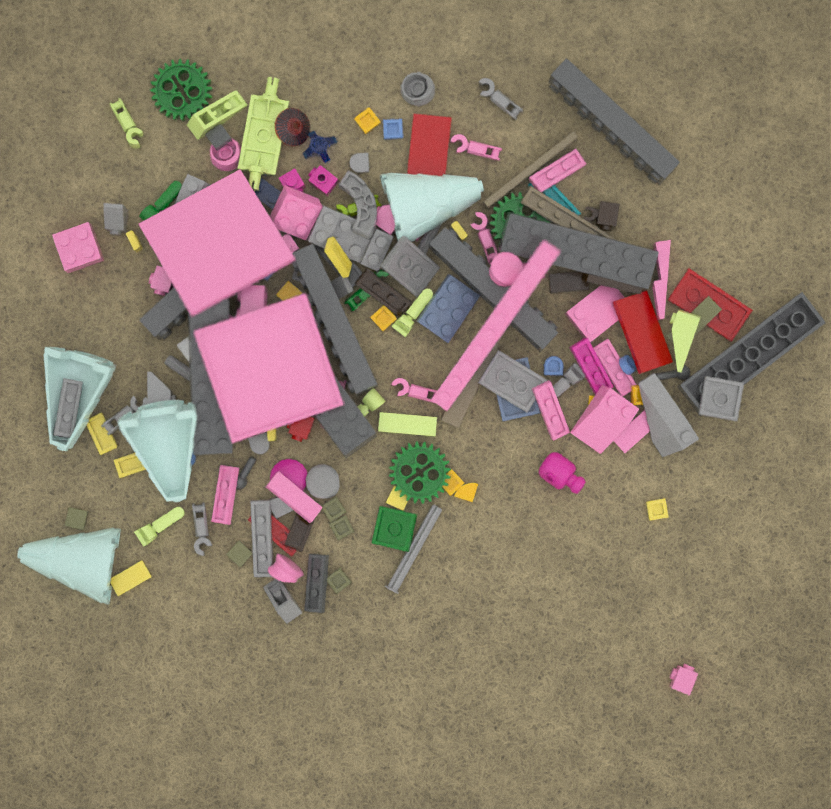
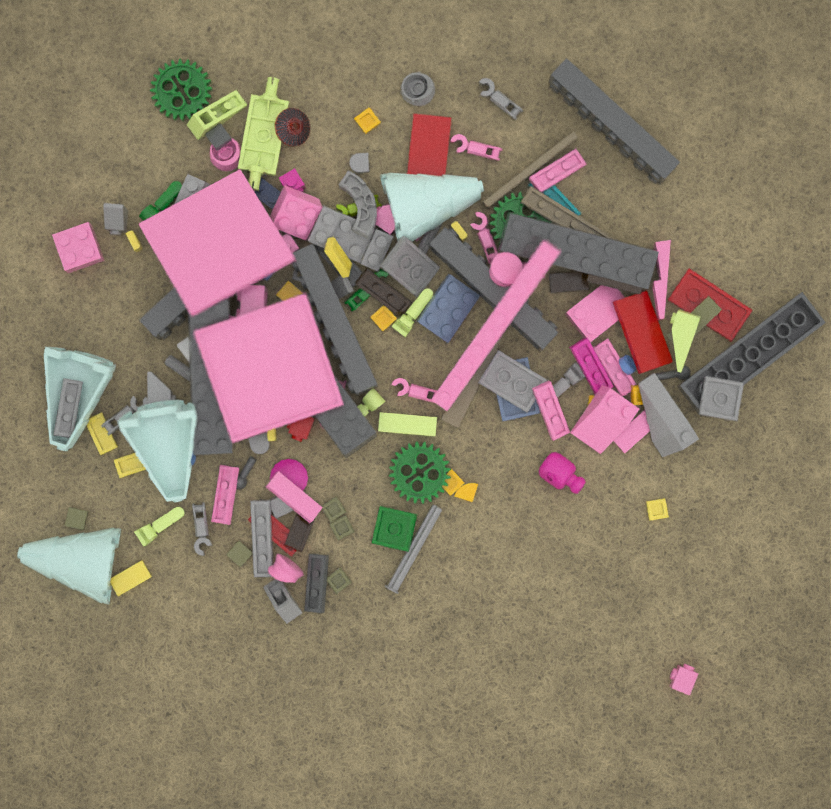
yellowish green piece [109,98,144,148] -> none
bright pink brick [149,266,173,296] -> none
clear blue rock [303,131,338,163] -> none
light grey piece [306,464,340,498] -> none
dark pink brick [308,165,339,196] -> none
medium blue tile [383,119,403,140] -> none
light yellow tile [386,486,408,511] -> none
medium blue tile [544,356,563,376] -> none
dark brown brick [584,201,620,231] -> none

